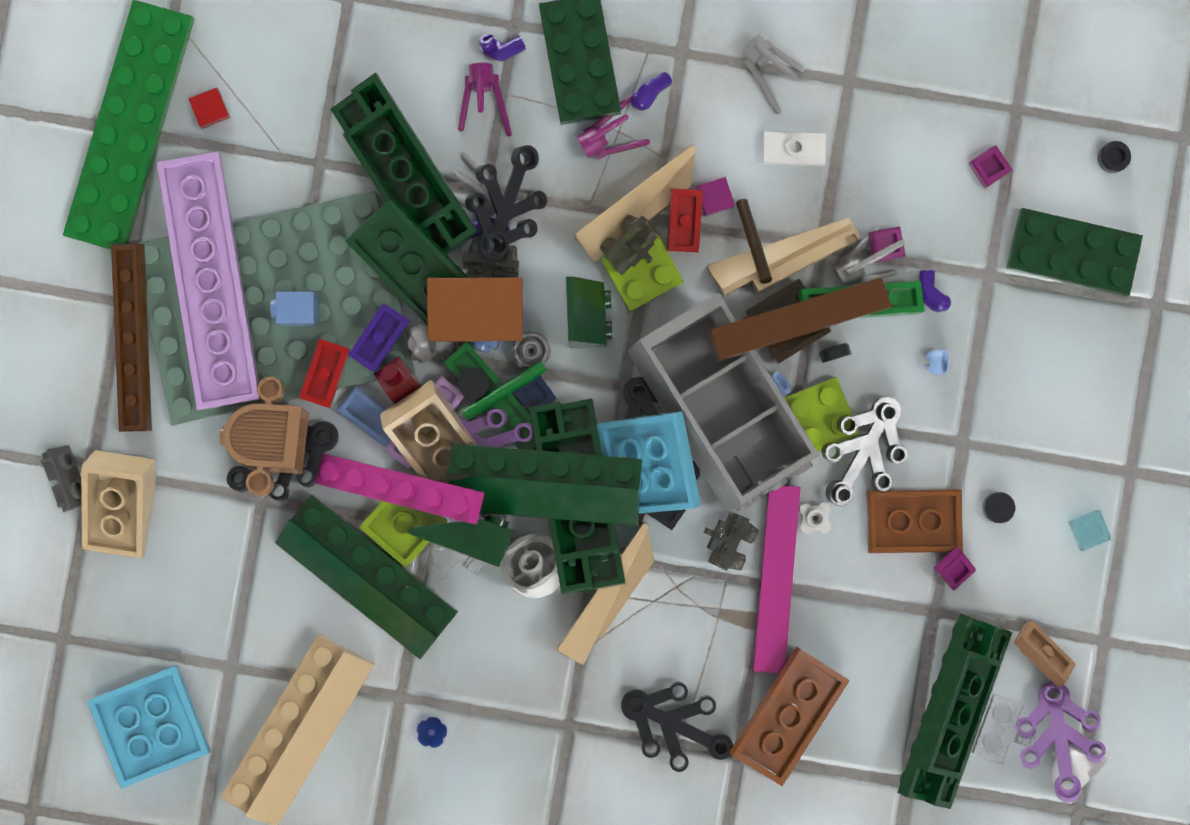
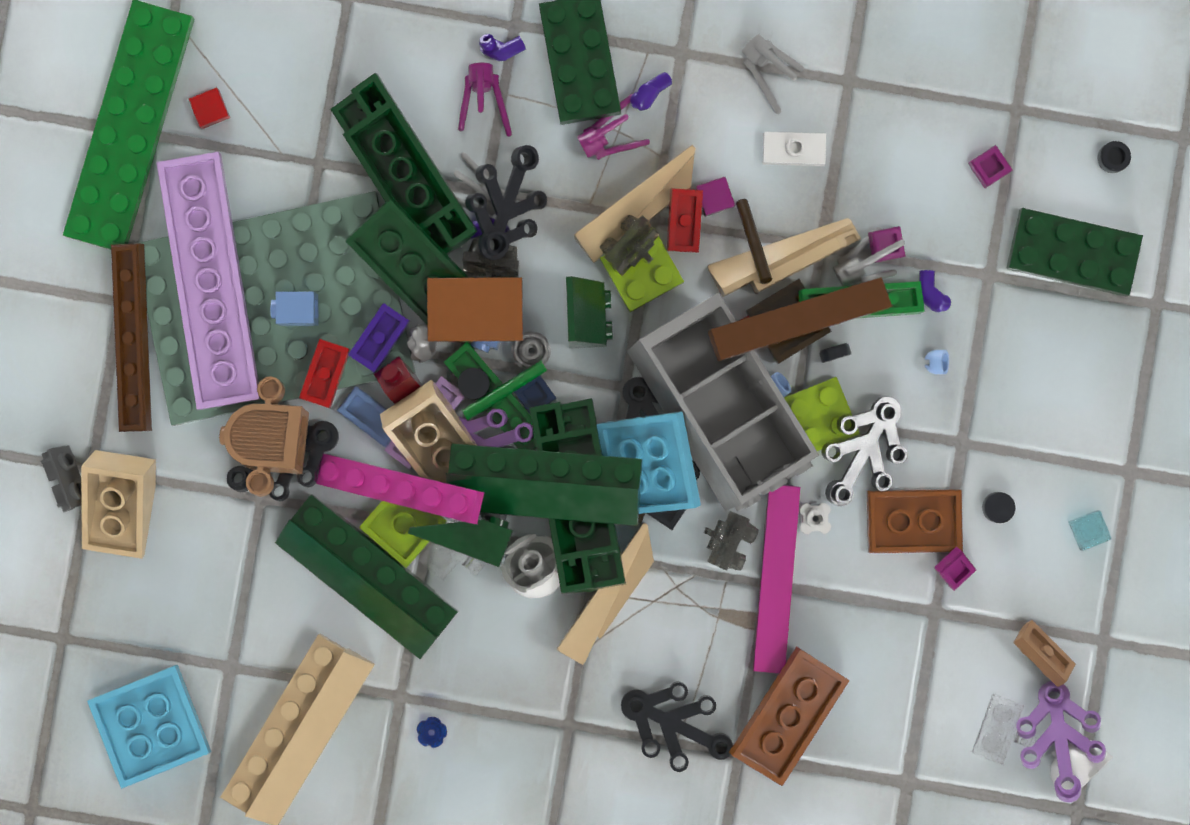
dark green slope [897,614,1012,809] -> none

